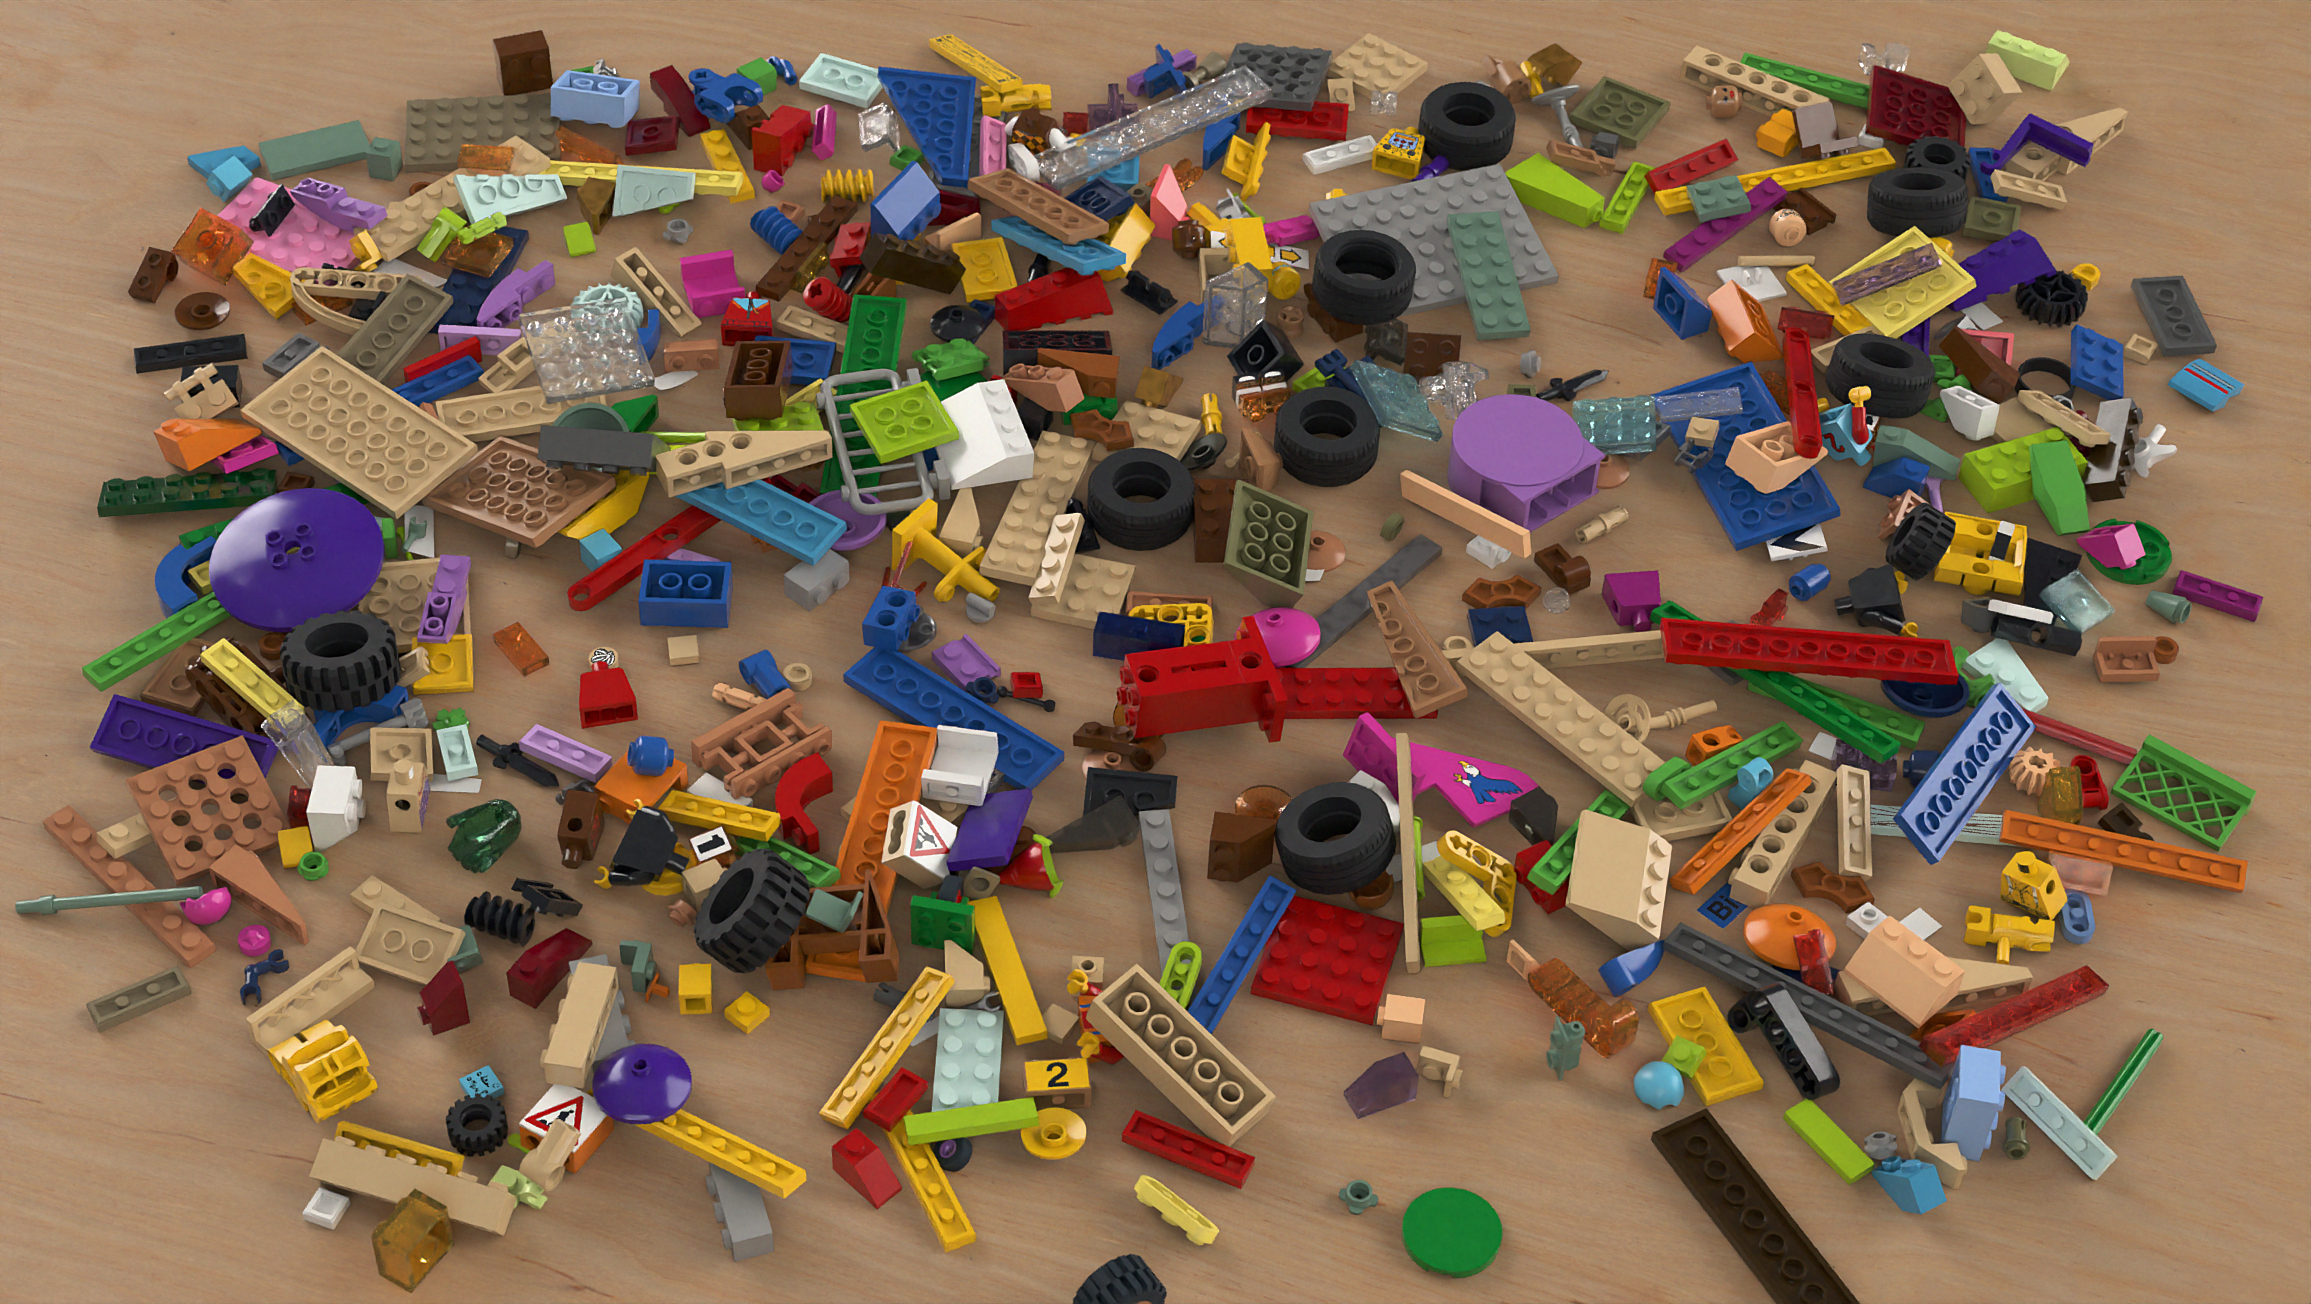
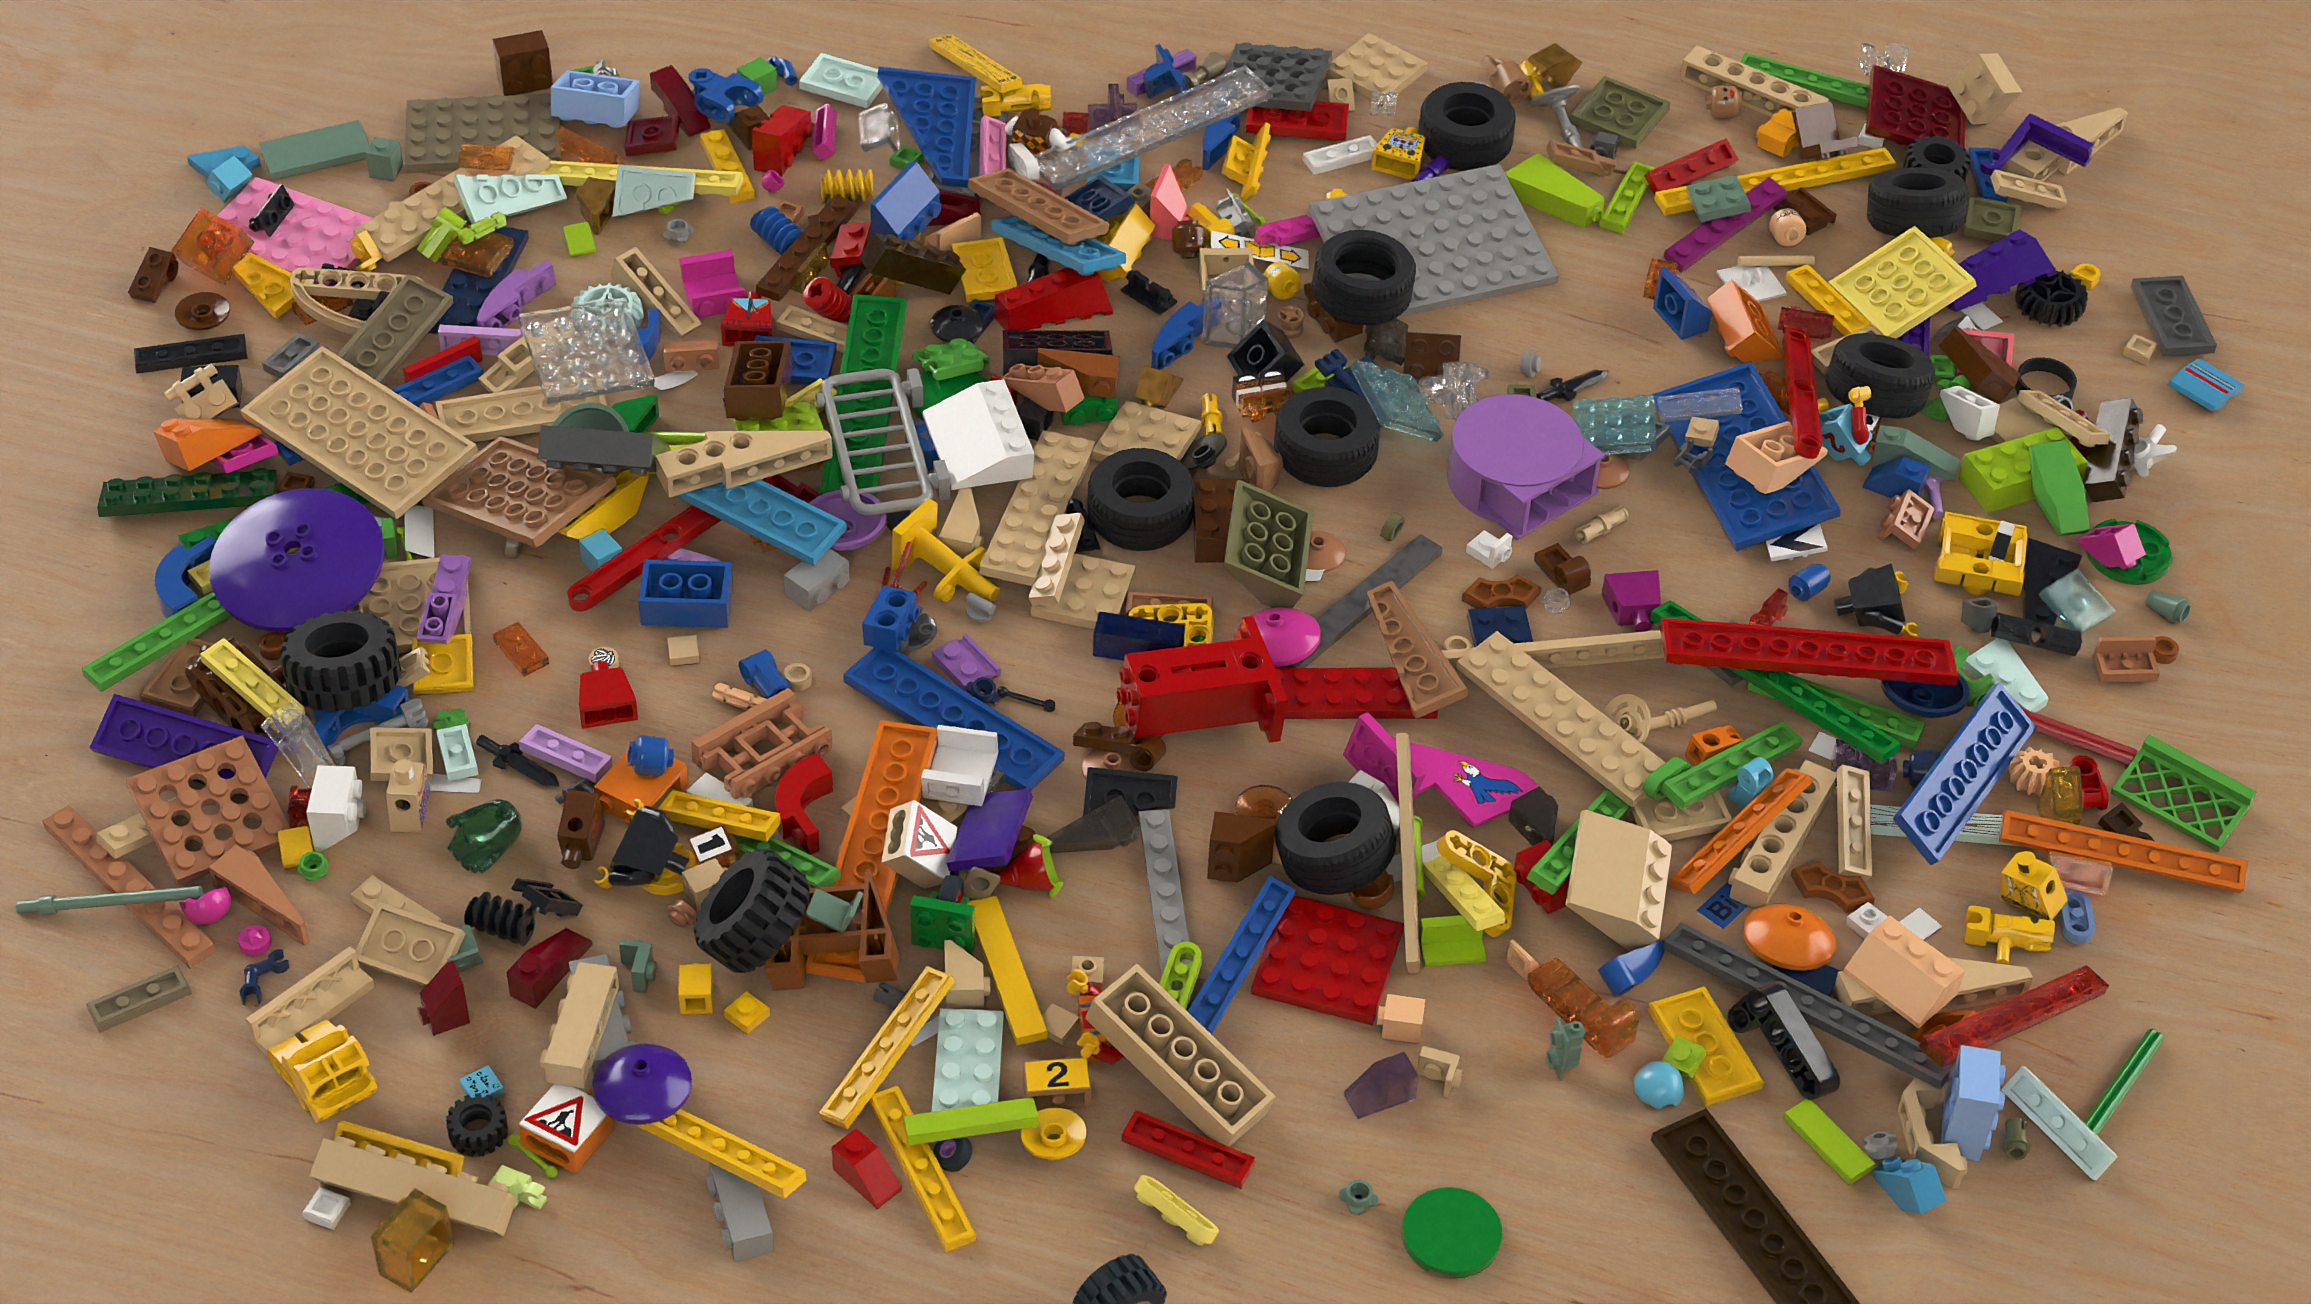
medium lavender slope [290,178,388,233] -> none
white sticker [374,258,447,287] -> none
sand green hand [401,517,427,553] -> none
tan piece [519,1119,581,1191] -> none
orange piece [645,973,670,1002] -> none
lime plate [850,380,959,464] -> none
red tile [863,1067,928,1132] -> none
dark grey hand [961,991,1003,1012] -> none
red tile [1010,672,1043,698] -> none
dark orange tile [1070,409,1134,452] -> none
yellow brick [1225,217,1273,291] -> none
light nougat tile [1400,470,1531,559] -> none
sand green plate [1446,211,1531,340] -> none
clear red hinge [1793,929,1836,995] -> none
plate [1832,243,1942,306] -> none
black tyre [1885,502,1956,580] -> none
yellowish green slope [1986,30,2069,91] -> none
white tile [1988,599,2053,624] -> none
blue plate [2071,324,2124,401] -> none
magenta tile [2172,570,2264,622] -> none

